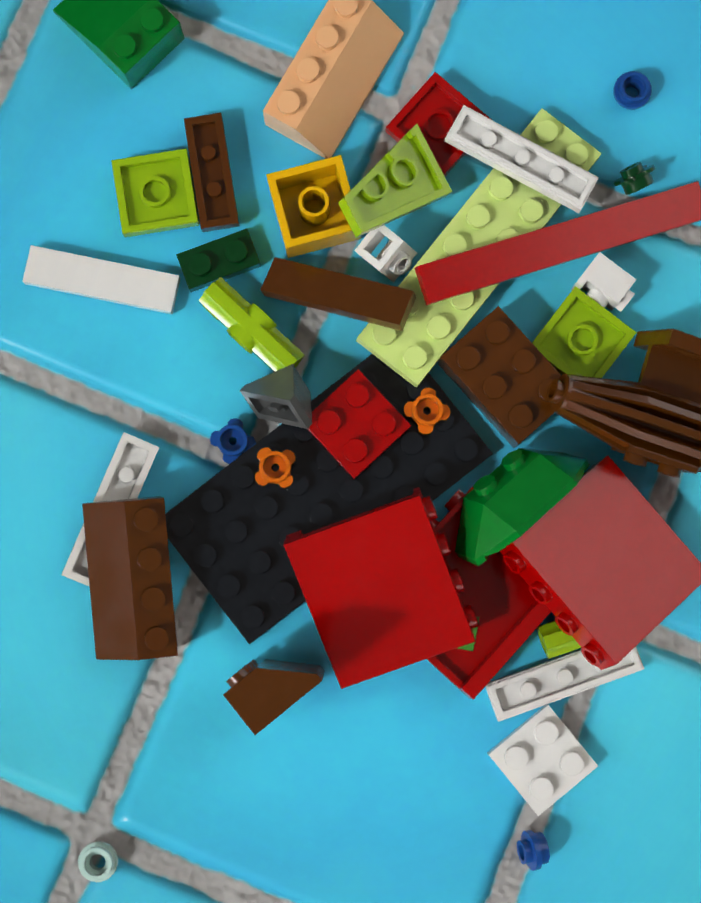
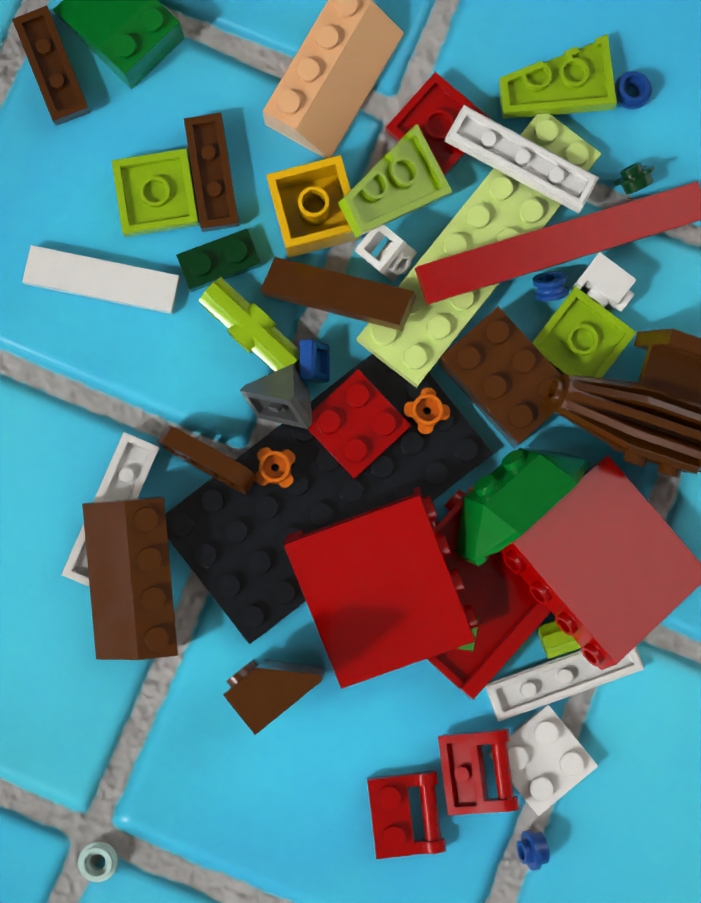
blue plate [210,418,256,464] -> none
none -> reddish brown plate [12,5,90,126]
none -> reddish brown beam [157,425,257,495]
none -> blue tile [299,339,330,383]
none -> red plate [367,771,447,859]
none -> red plate [438,728,520,816]
none -> lime wing [498,34,617,119]
none -> blue bush [532,271,569,302]

